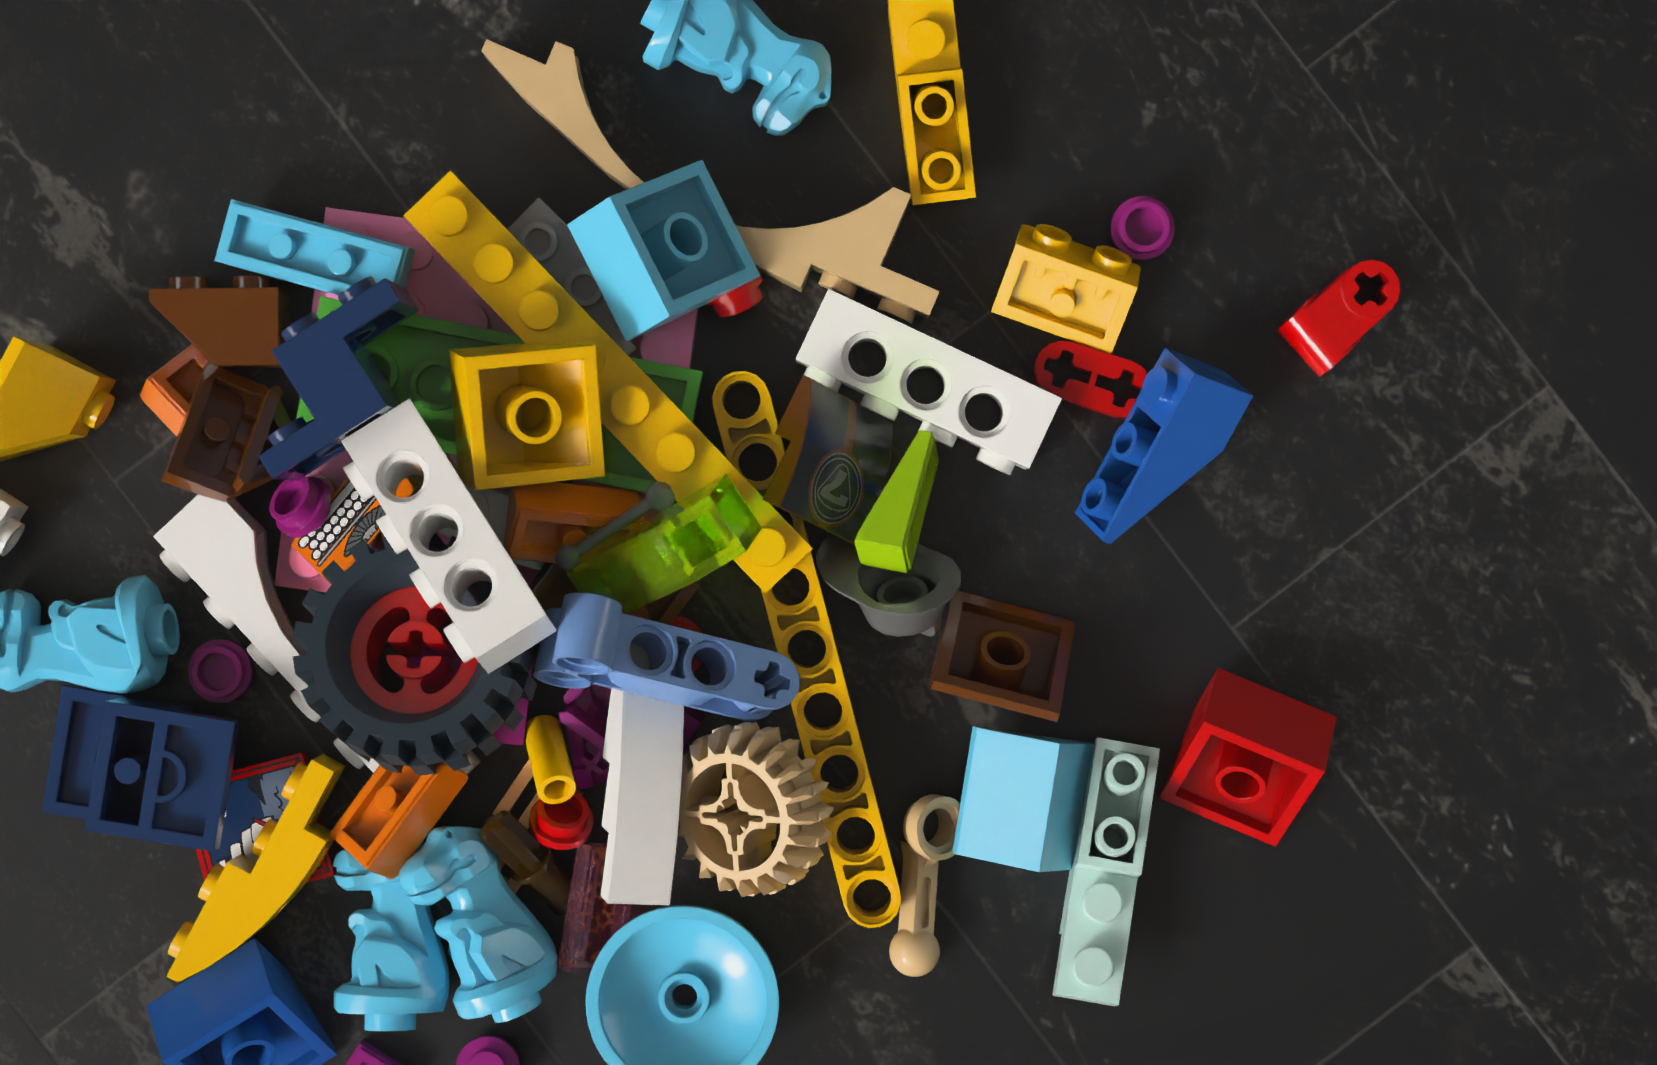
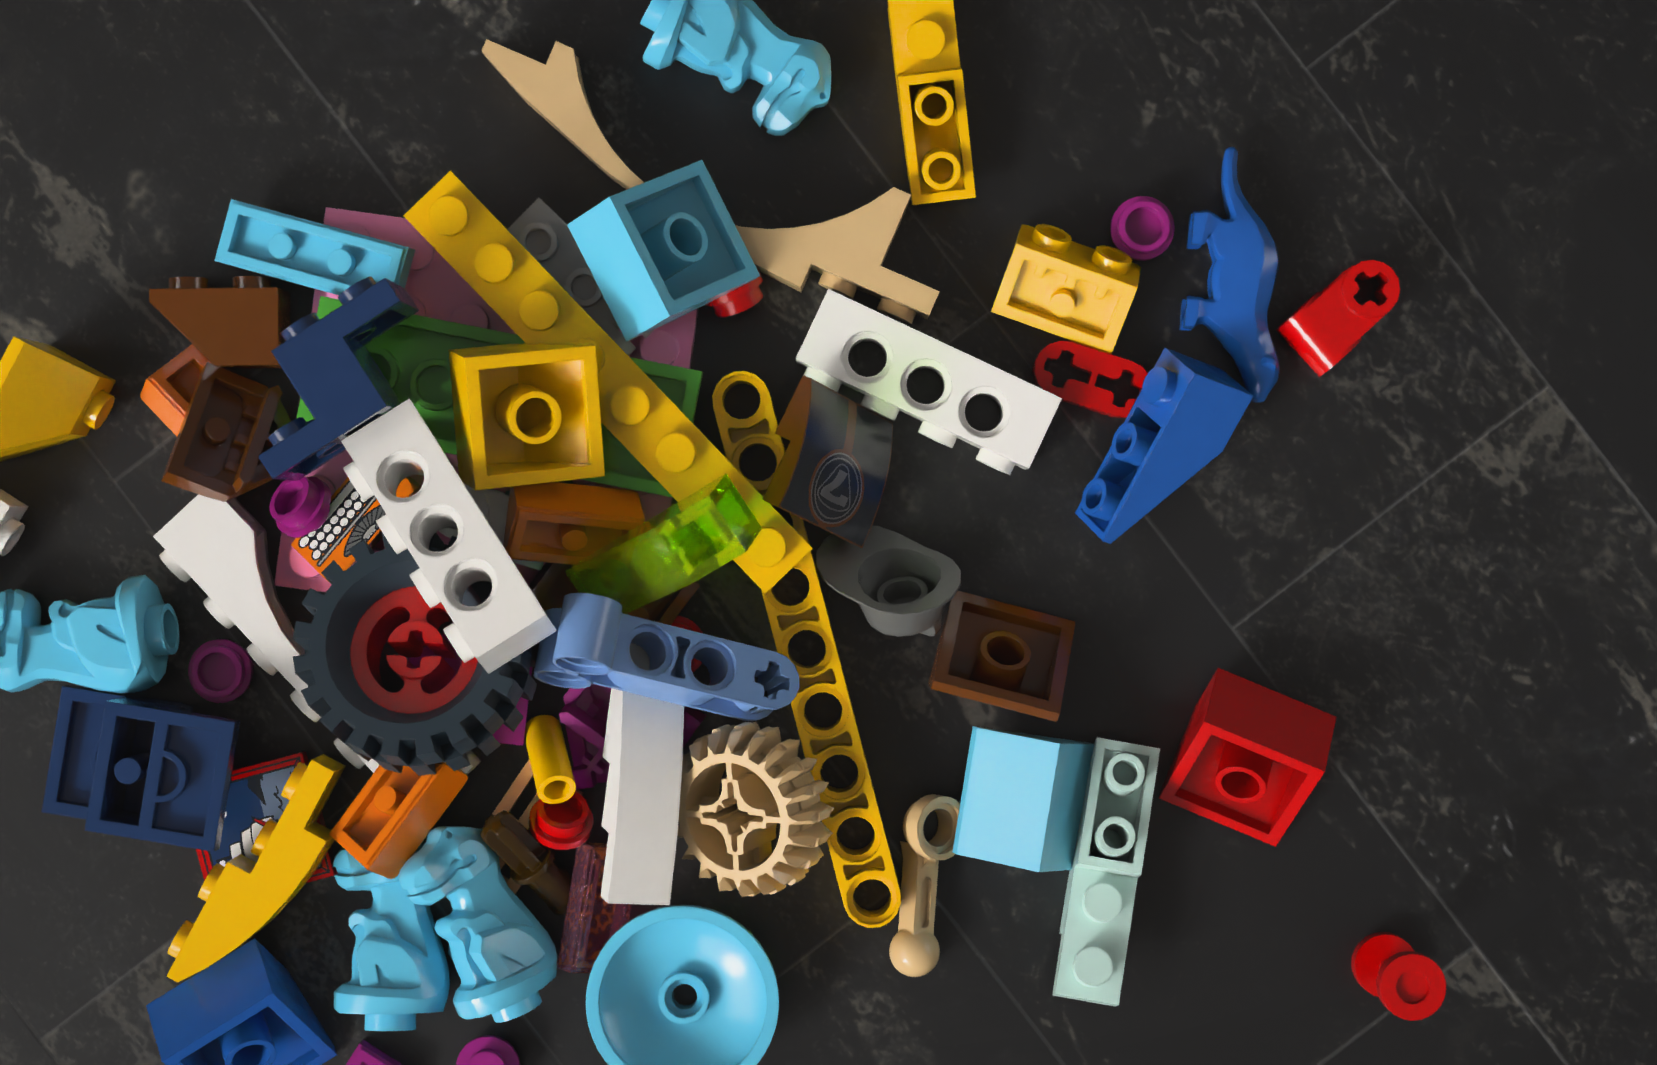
dark grey hinge [555,482,675,570] -> none
lime slope [855,430,939,573] -> none
none -> blue animal [1179,147,1280,403]
none -> red wheel [1351,932,1446,1021]

